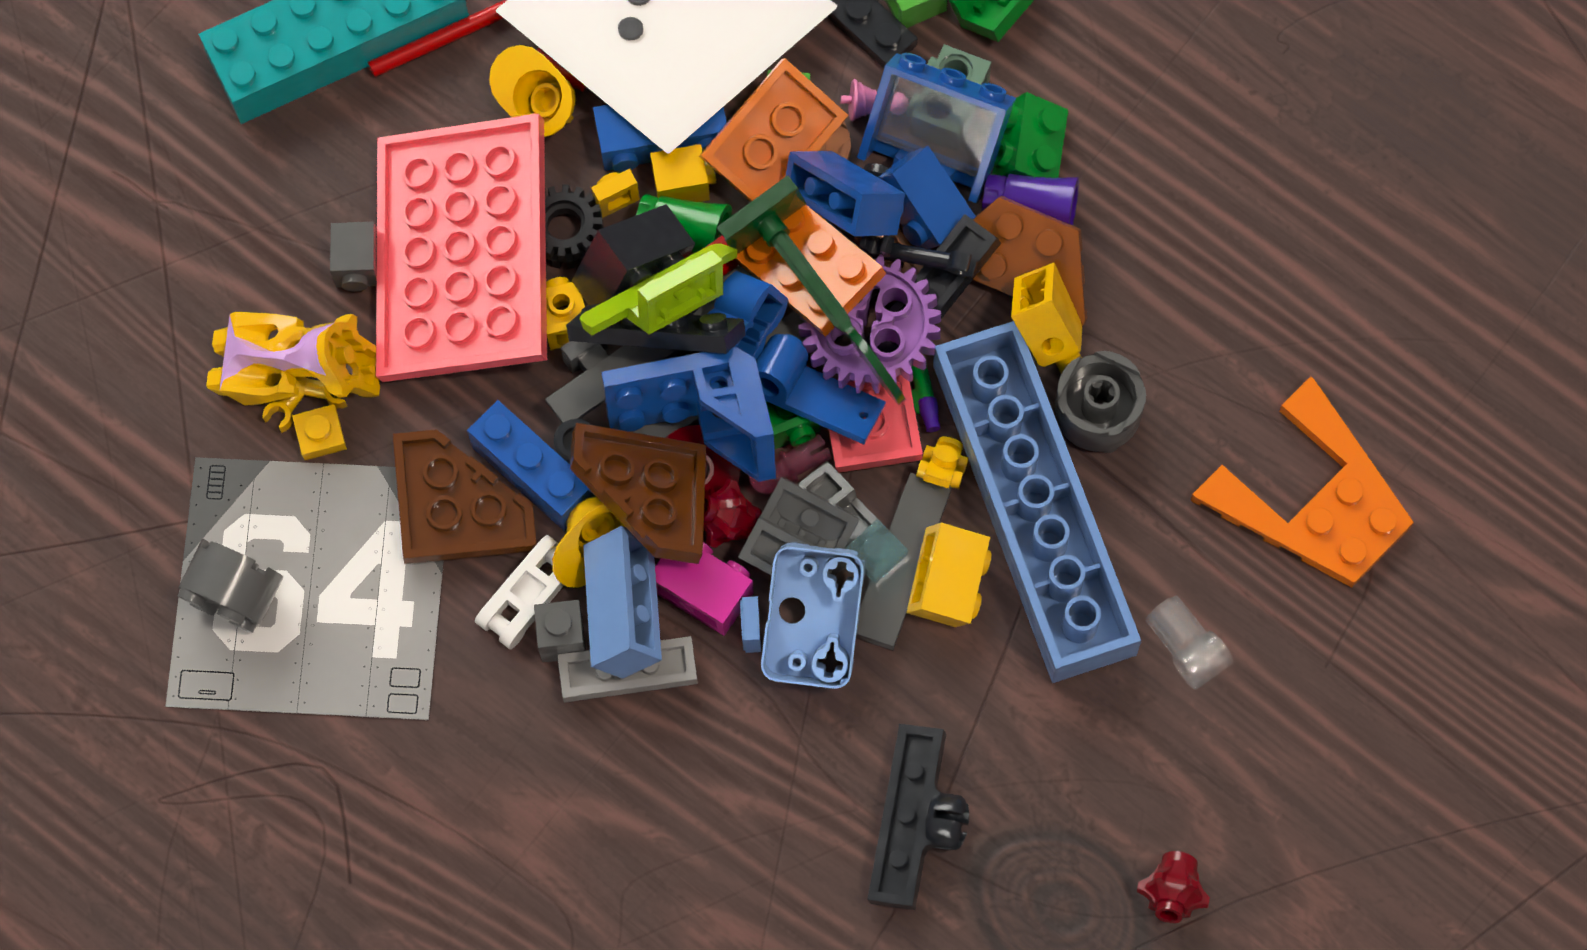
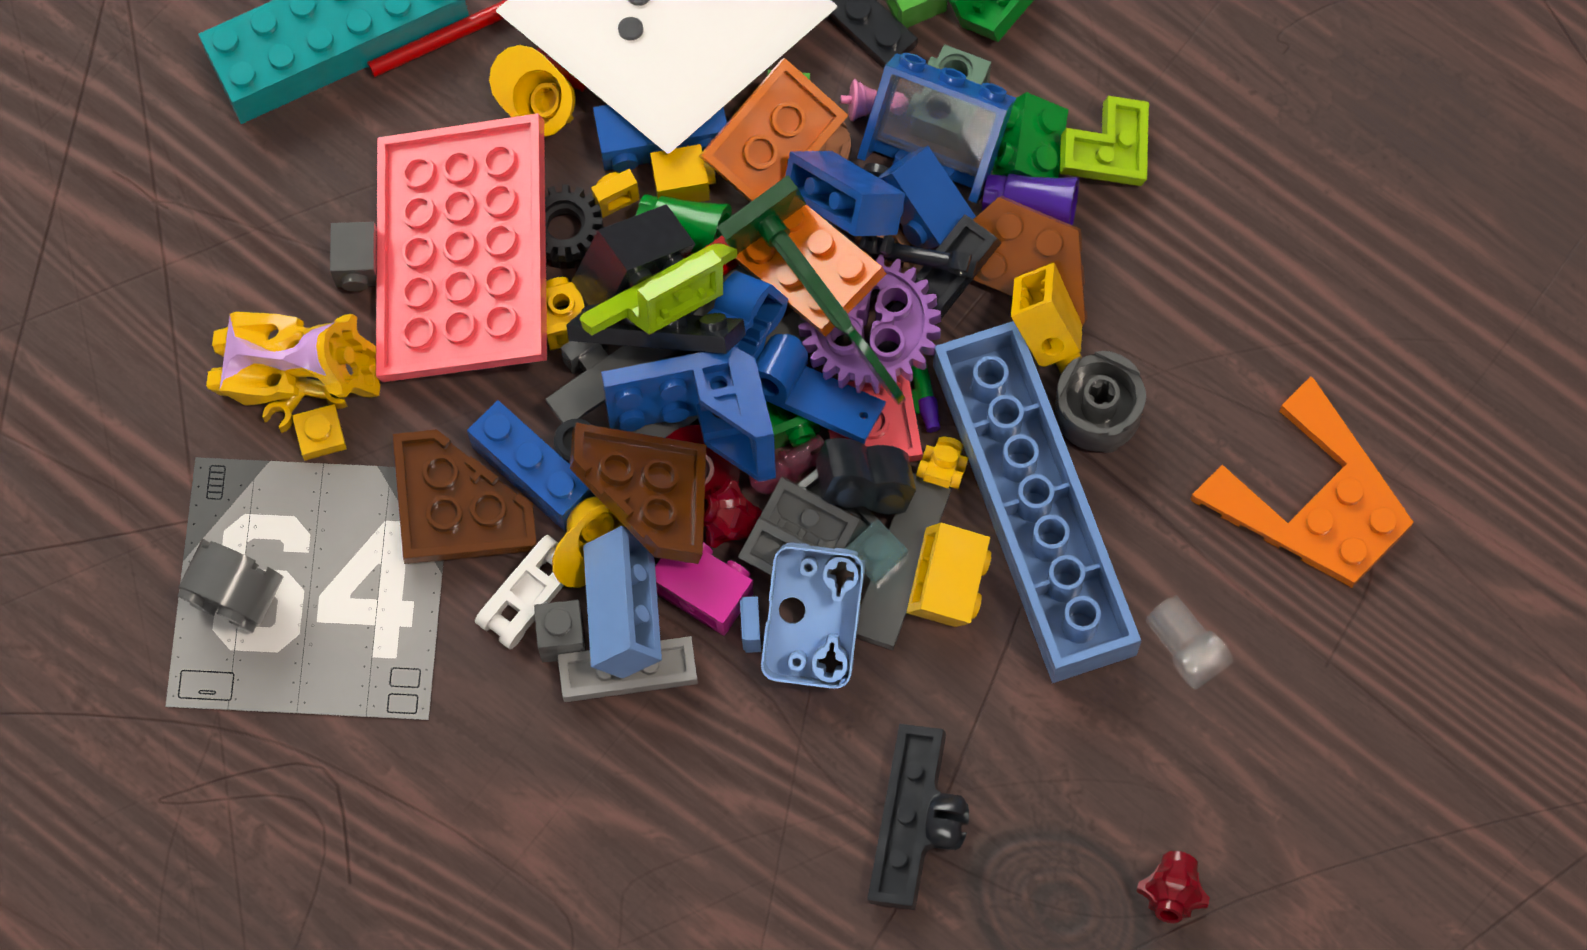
none -> black brick [815,438,916,514]
none -> lime plate [1060,96,1149,186]

